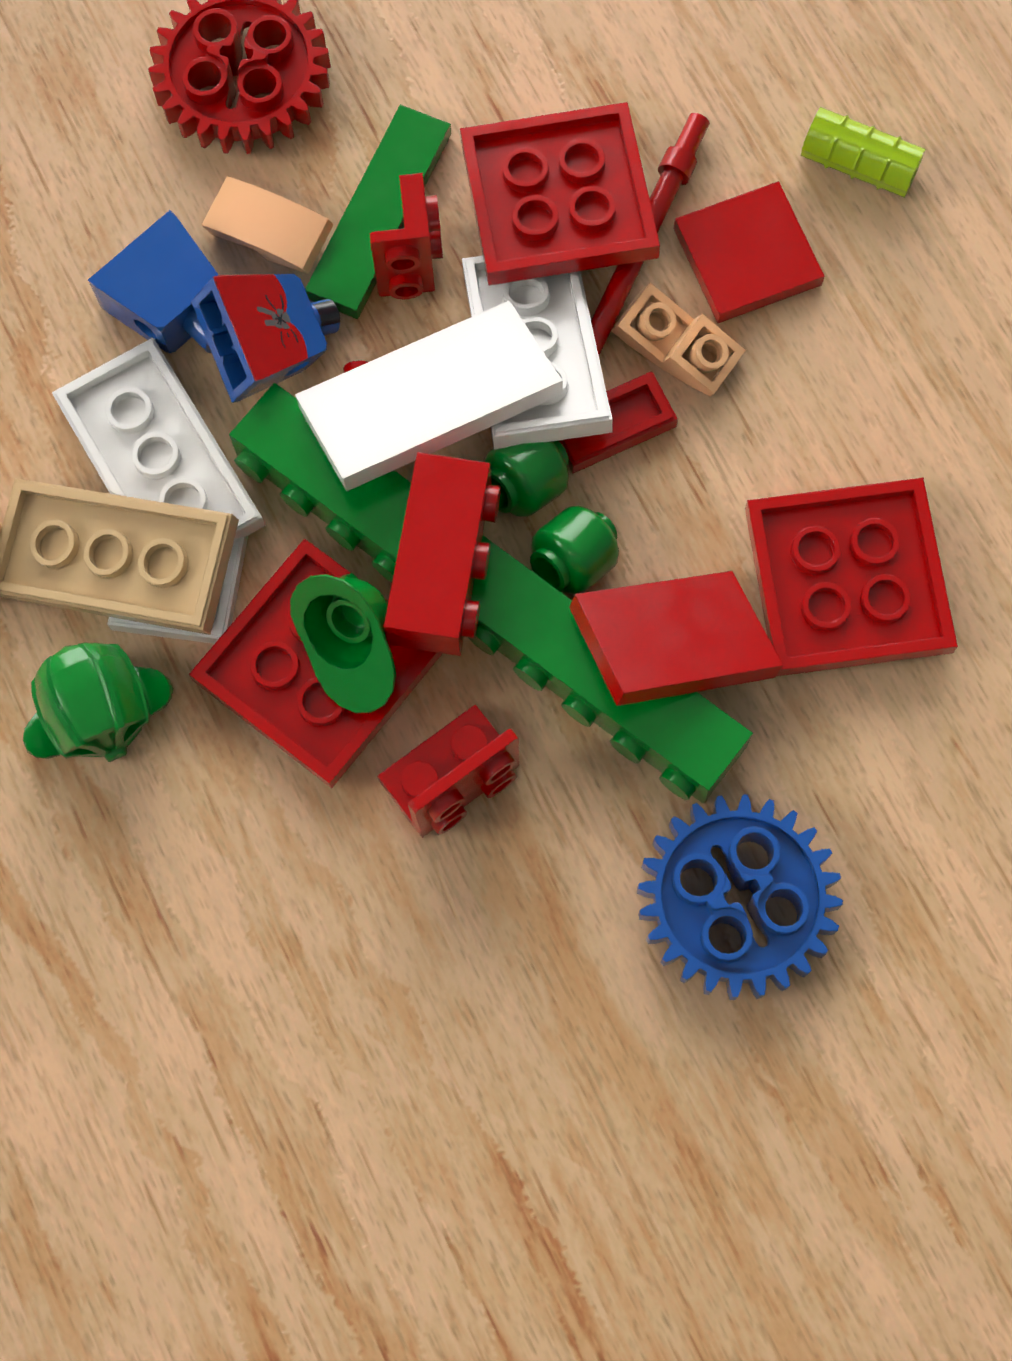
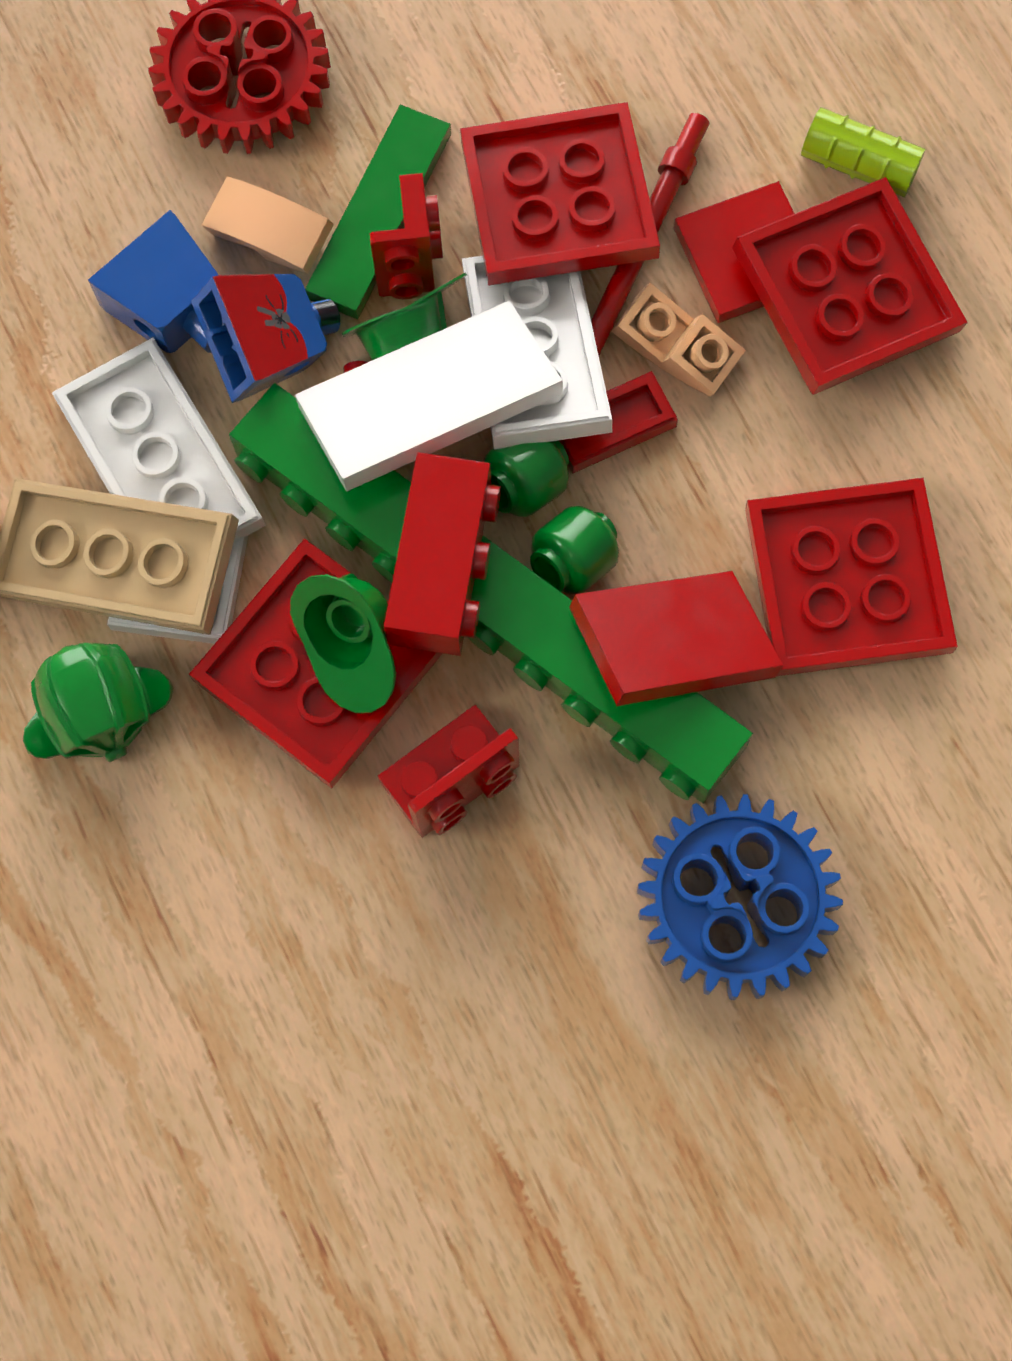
none -> green piece [342,272,467,361]
none -> red plate [732,177,968,395]

